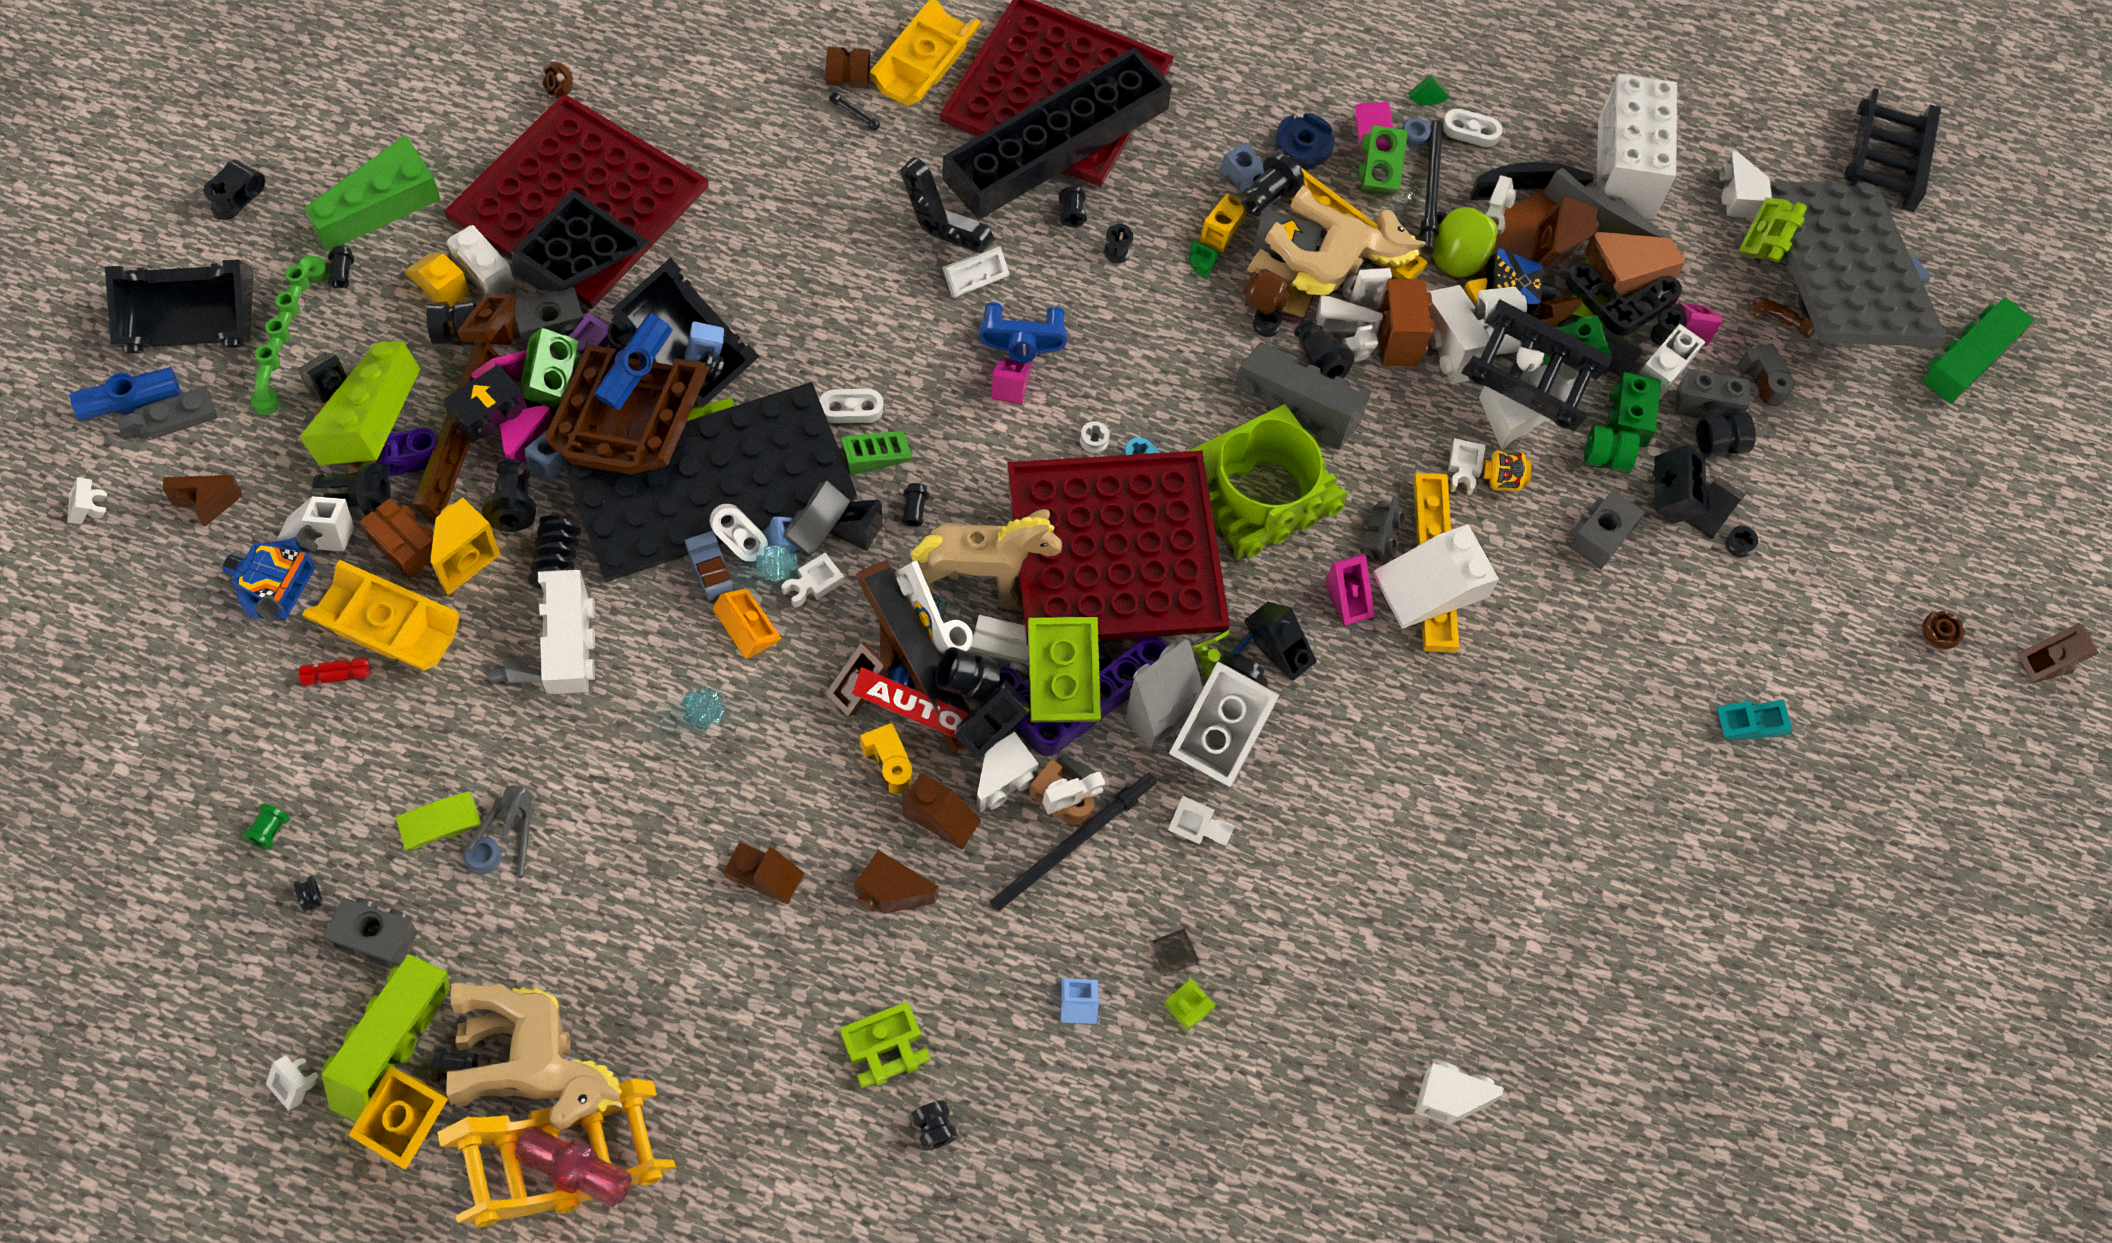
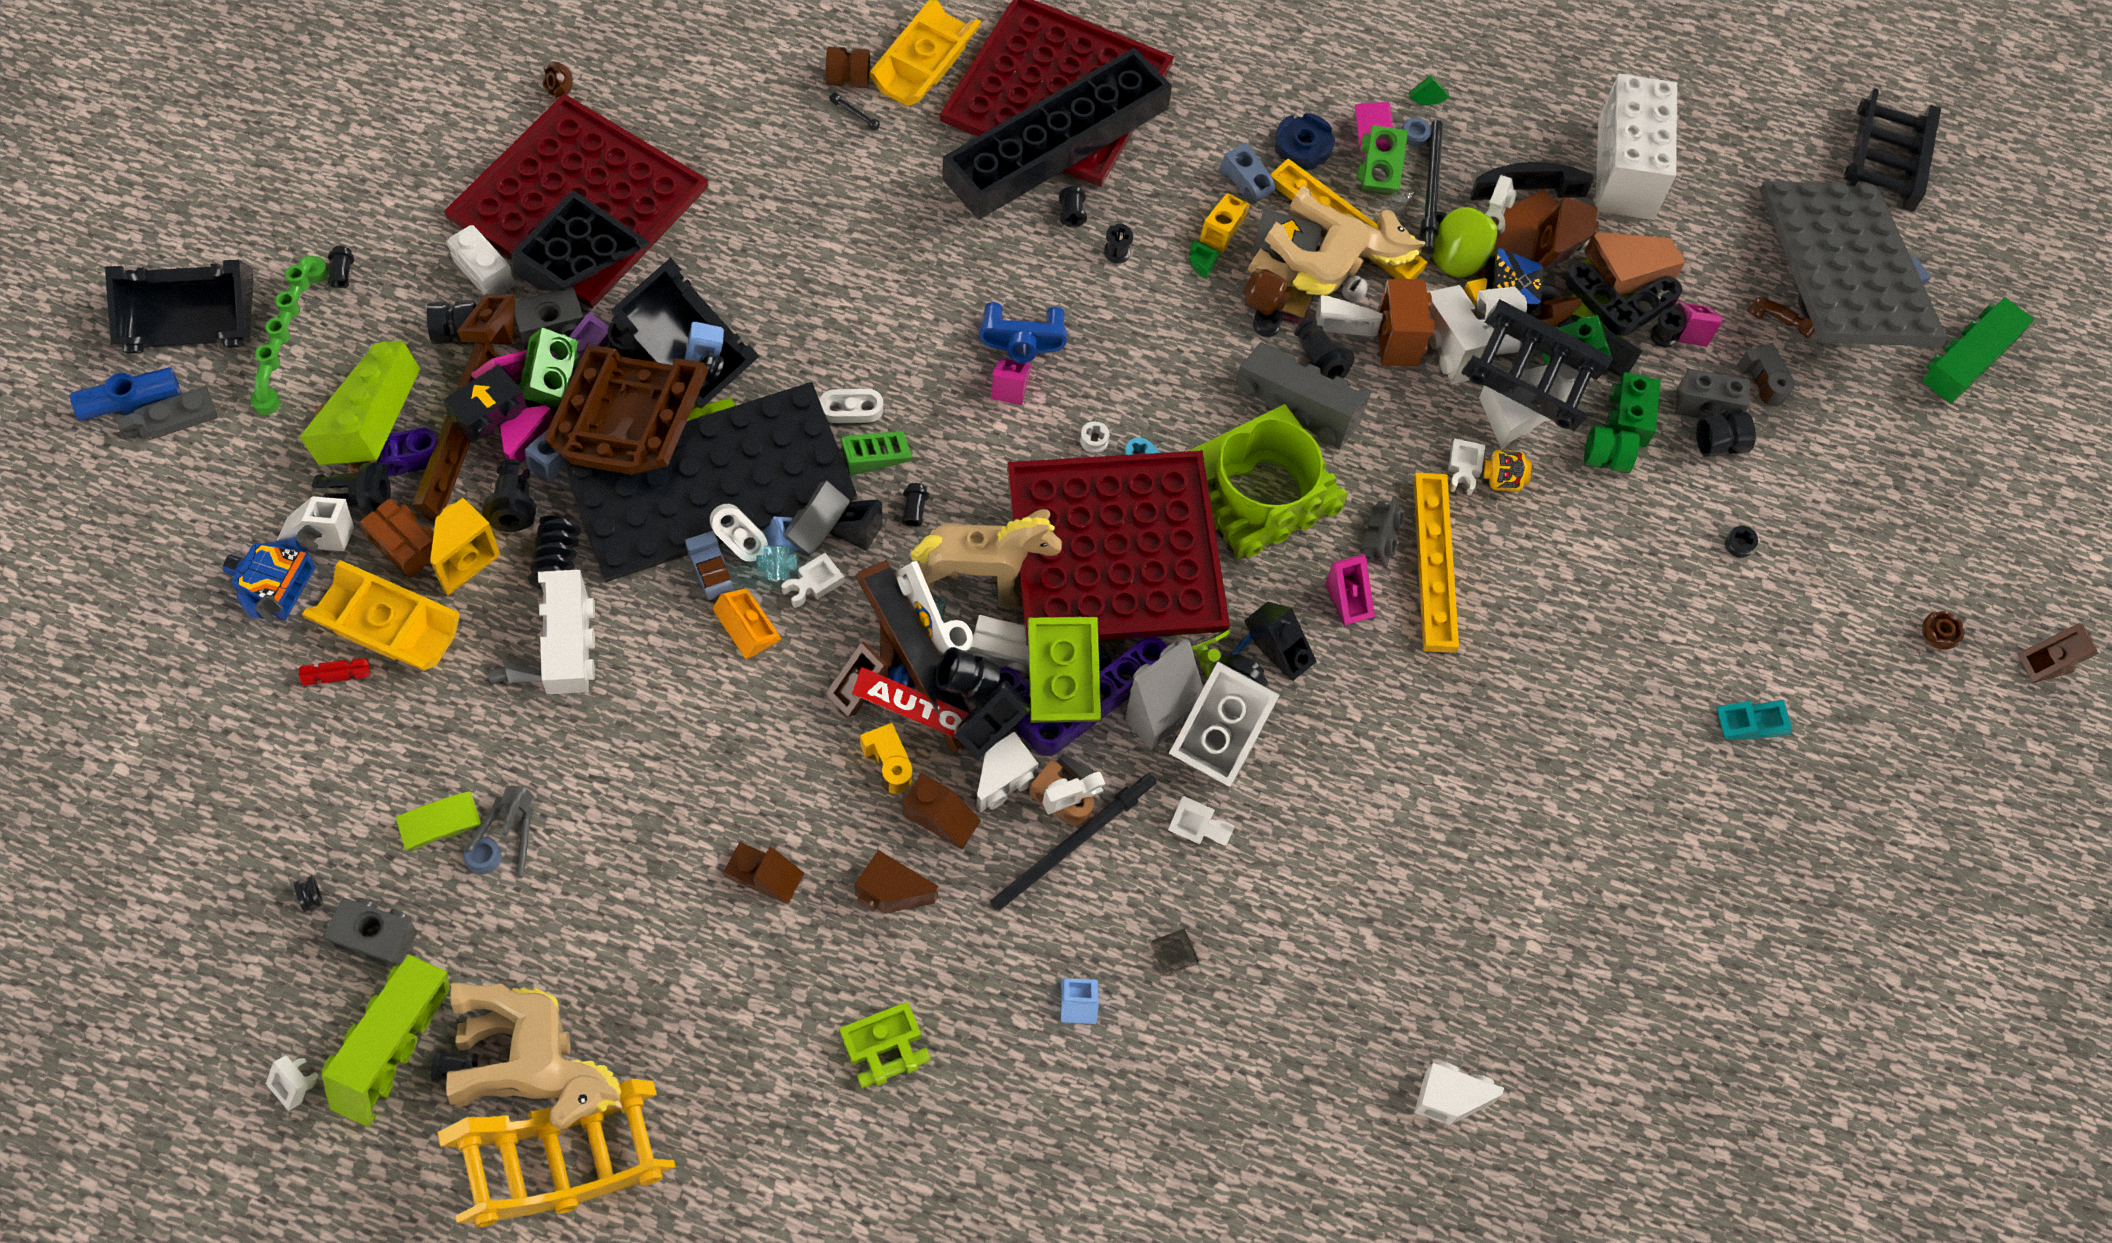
white tile [67,477,107,524] -> none
reddish brown slope [162,475,242,526] -> none
black piece [203,160,265,220] -> none
green bush [241,803,290,851] -> none
black slope [297,352,347,405] -> none
bright green wedge [304,135,441,251] -> none
yellow slope [348,1066,448,1170] -> none
yellow slope [405,253,470,306] -> none
clear pink piece [514,1127,632,1207] -> none
blue piece [594,313,673,410] -> none
clear light blue gear [681,687,726,730] -> none
black beam [900,157,994,253] -> none
black wheel [911,1100,958,1151] -> none
white plate [942,245,1010,298] -> none
lime tile [1164,978,1216,1031] -> none
black piece [1240,149,1305,217] -> none
white plate [1343,325,1378,362] -> none
white plate [1349,268,1392,311] -> none
white slope [1373,524,1499,629] -> none
white plate [1443,109,1502,147] -> none
white hinge [1516,347,1545,372] -> none
dark grey slope [1543,168,1664,238] -> none
dark grey brick [1570,490,1645,569] -> none
white slope [1639,324,1705,400] -> none
black brick [1653,444,1707,524] -> none
black slope [1685,477,1746,539] -> none
white slope [1719,151,1772,219] -> none
lime plate [1738,197,1807,262] -> none

